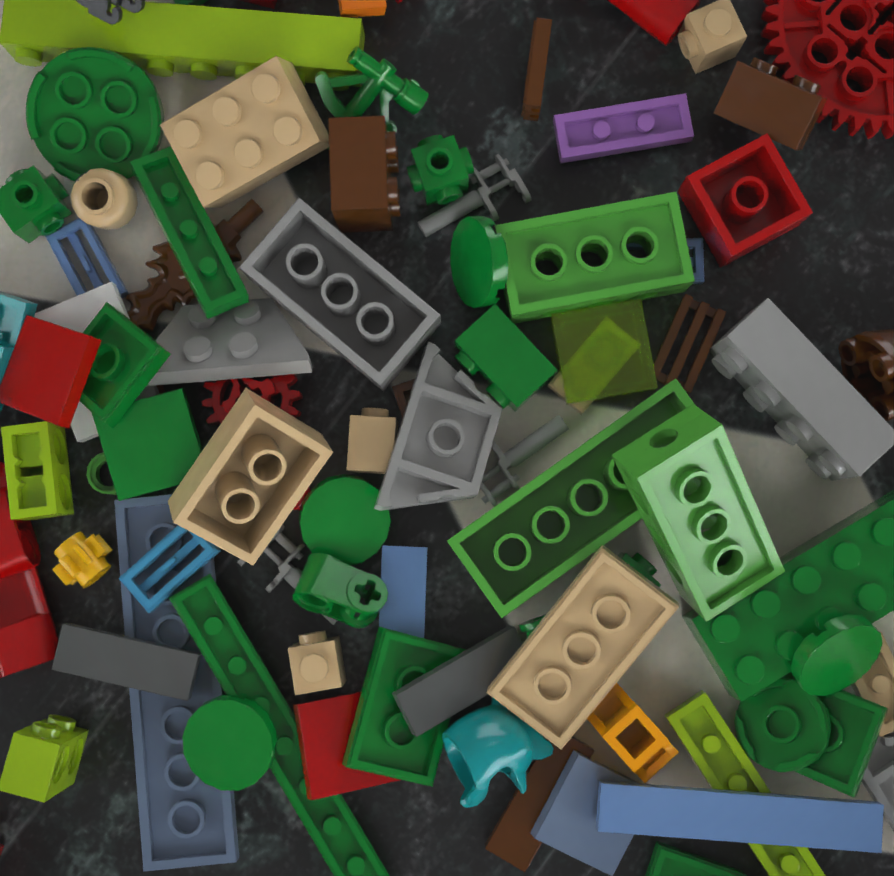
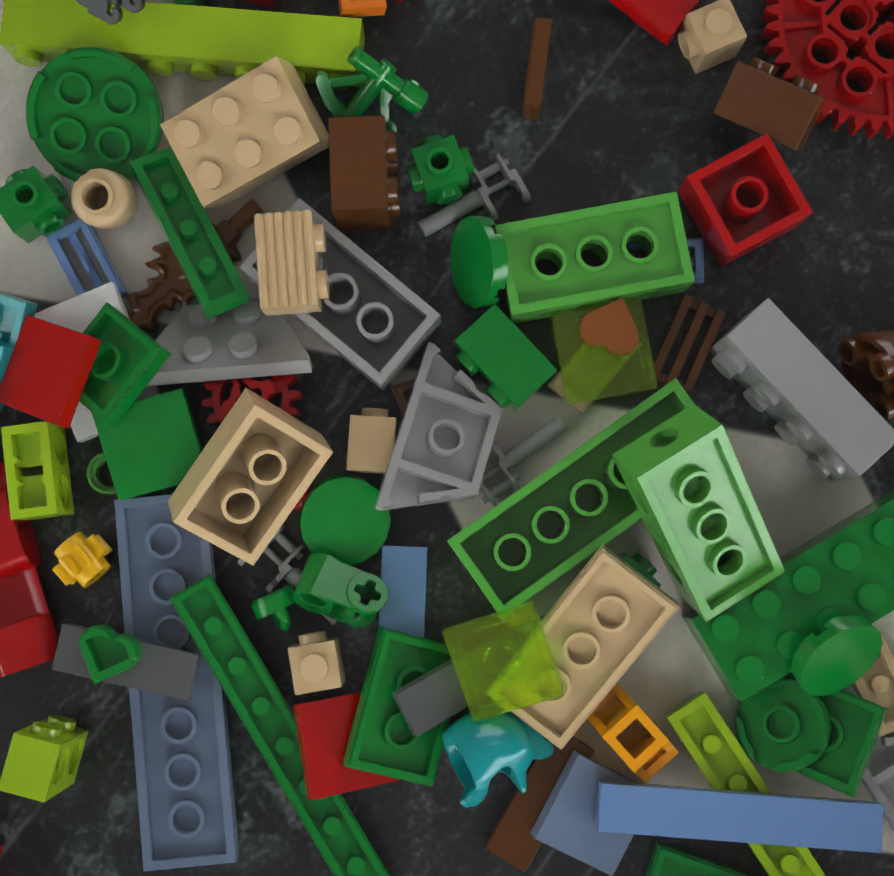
dark azure tile [118,525,221,613] -> none
green tile [182,695,277,791] -> none
medium lavender plate [553,93,694,164] -> none
none -> green tile [79,624,143,684]
none -> green tile [250,584,295,631]
none -> tan brick [254,210,329,316]
none -> clear neon green tile [442,601,565,722]
none -> dark orange tile [578,297,639,357]

